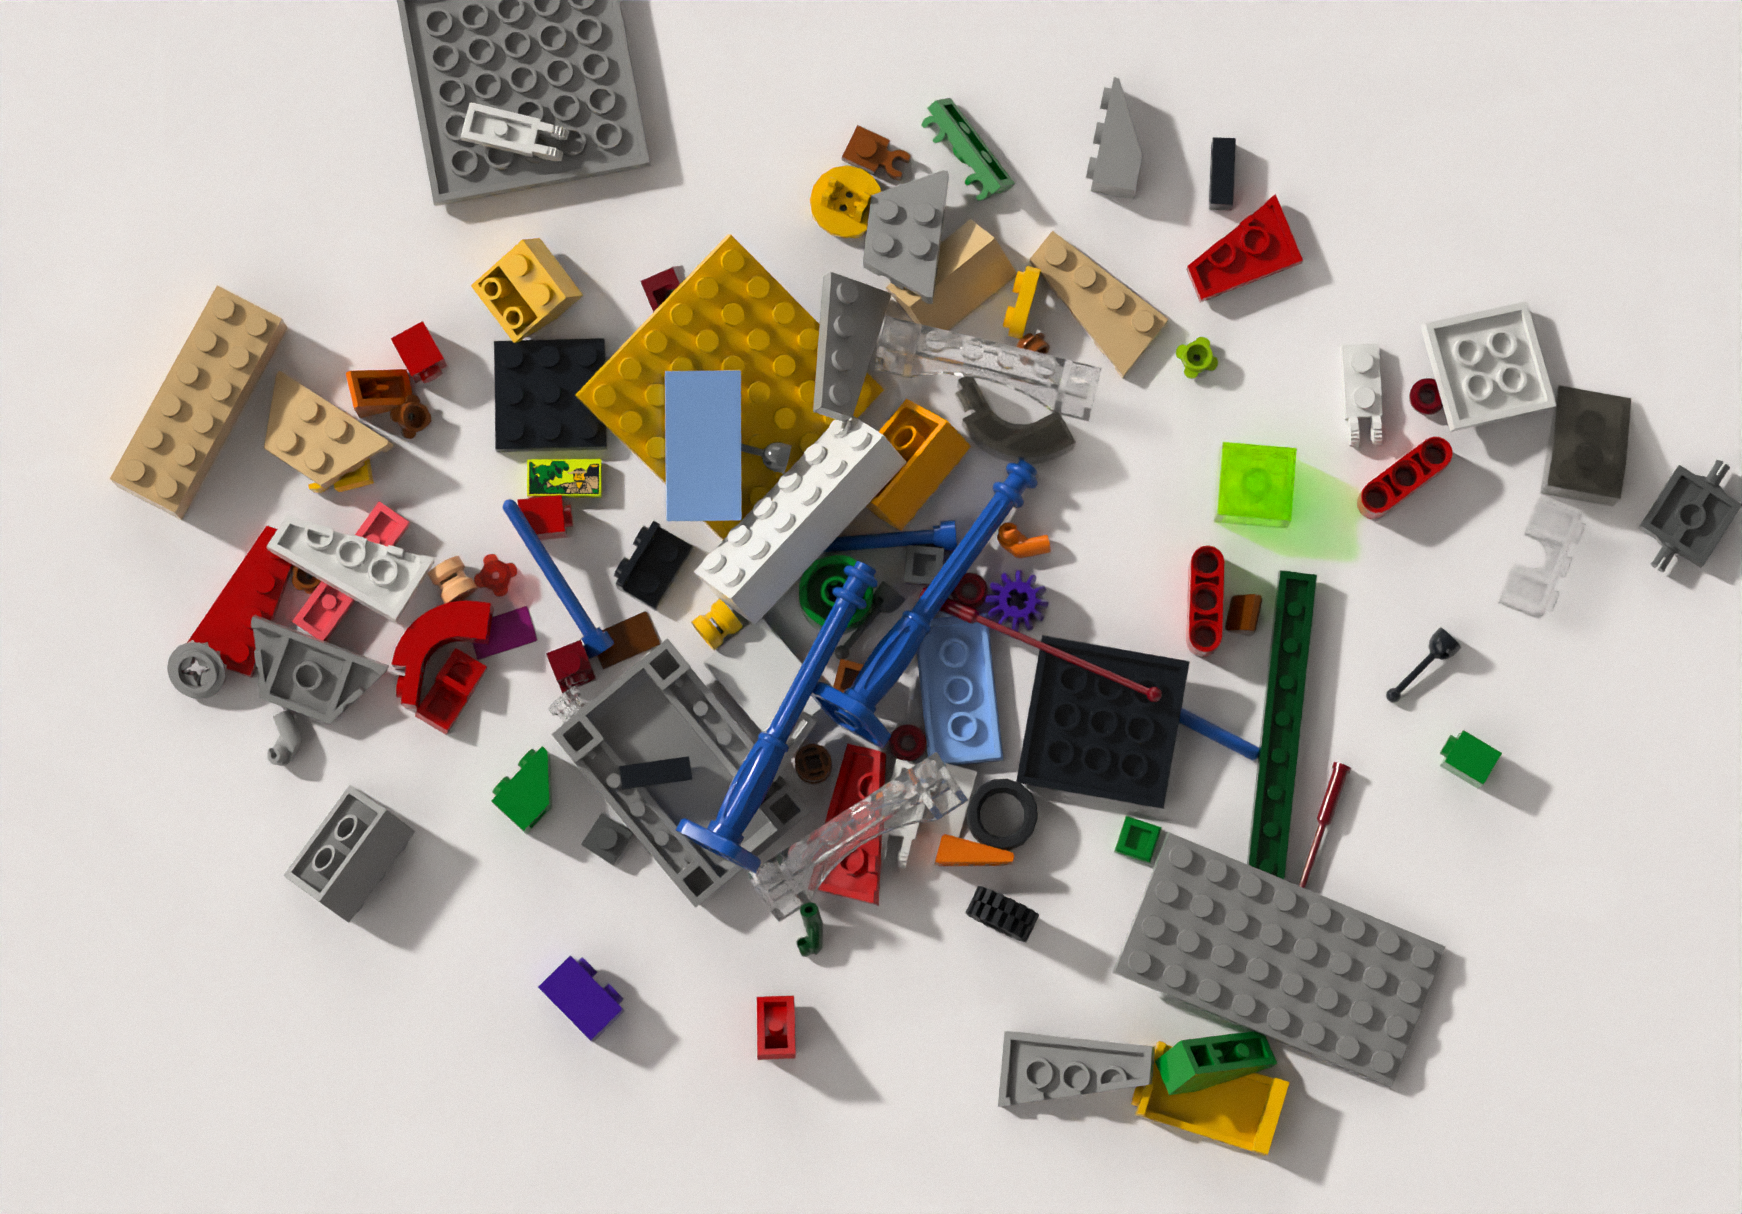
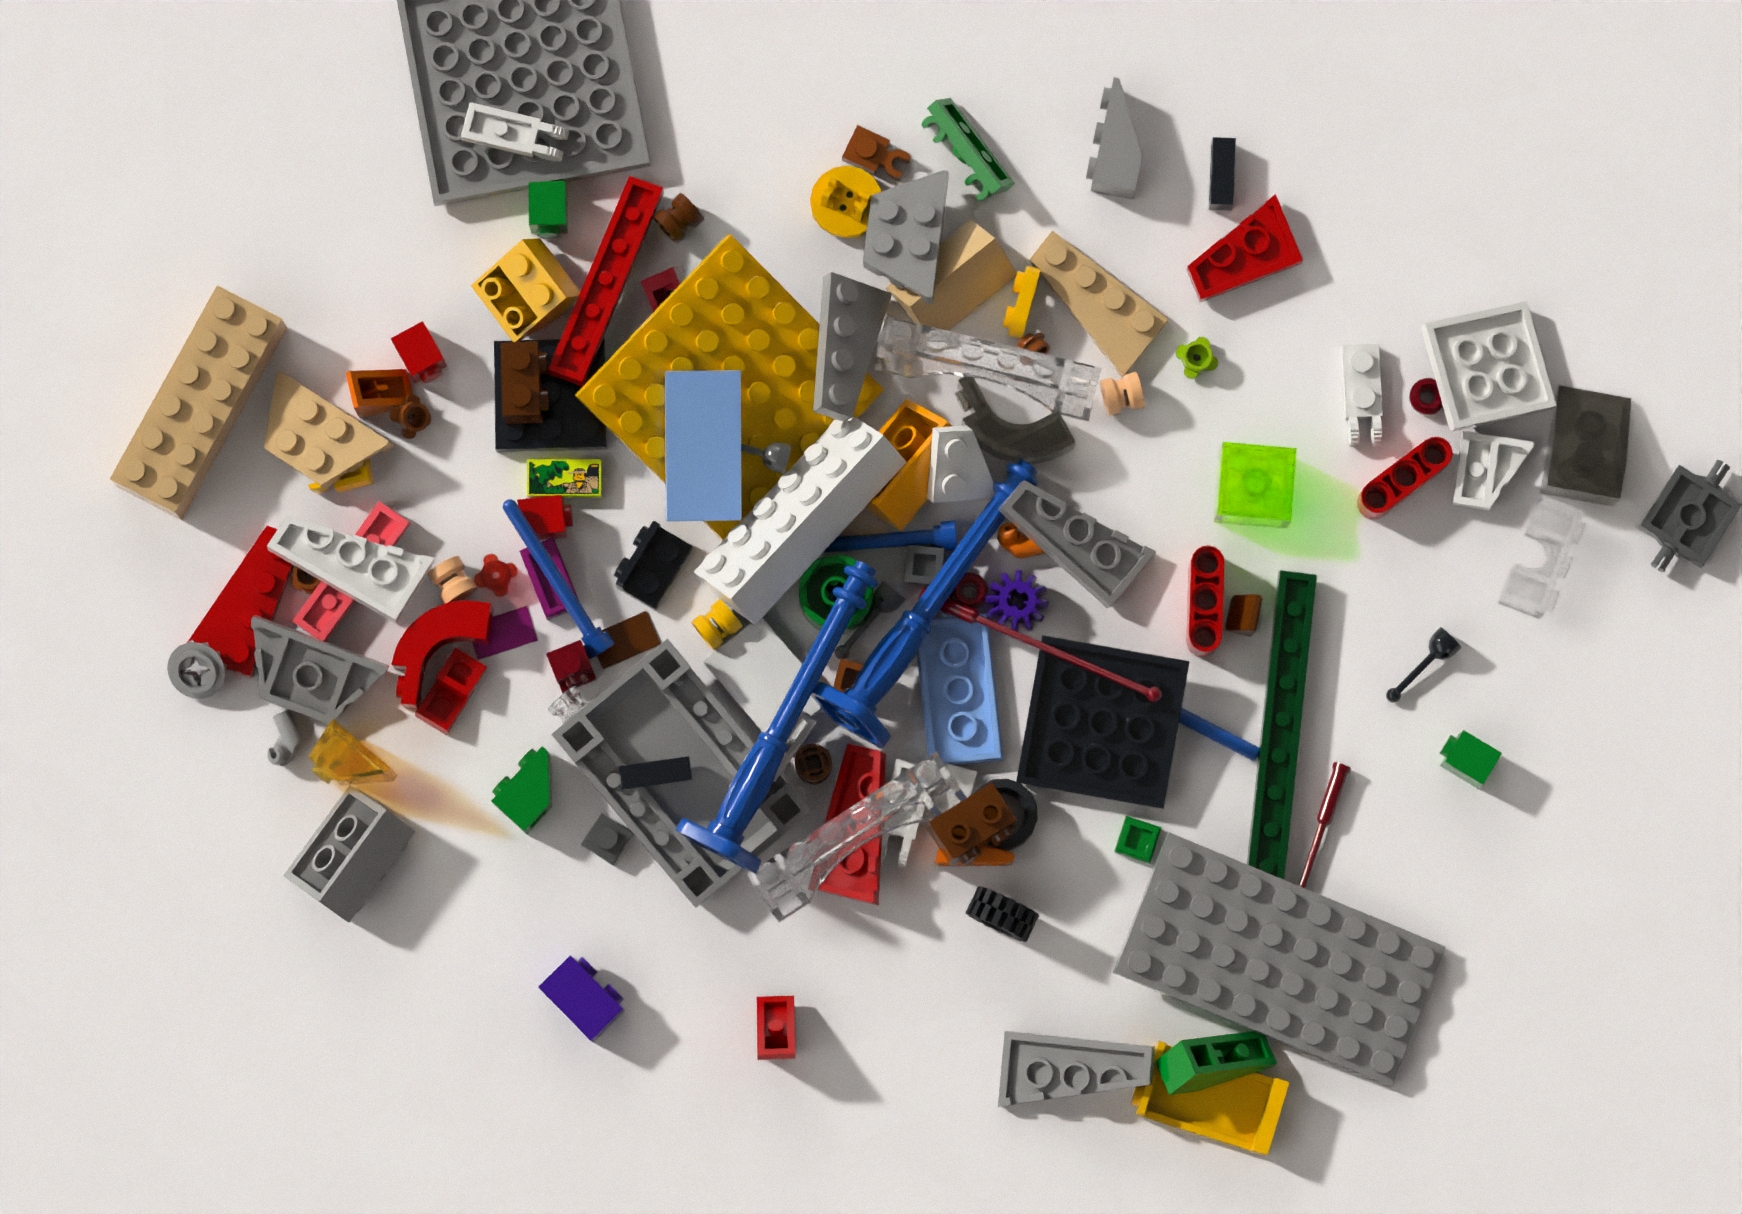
dark green arm [796,902,823,957] -> none
dark red plate [889,724,926,762] -> none
none -> clear yellow slope [308,719,398,786]
none -> reddish brown brick [501,341,549,424]
none -> magenta tile [519,537,580,620]
none -> green brick [529,181,568,239]
none -> red plate [548,176,664,386]
none -> reddish brown wheel [653,193,704,244]
none -> white wing [927,425,995,503]
none -> reddish brown brick [927,783,1017,867]
none -> light grey wing [998,480,1156,608]
none -> light nougat wheel [1100,372,1145,416]
none -> white wing [1451,431,1534,511]

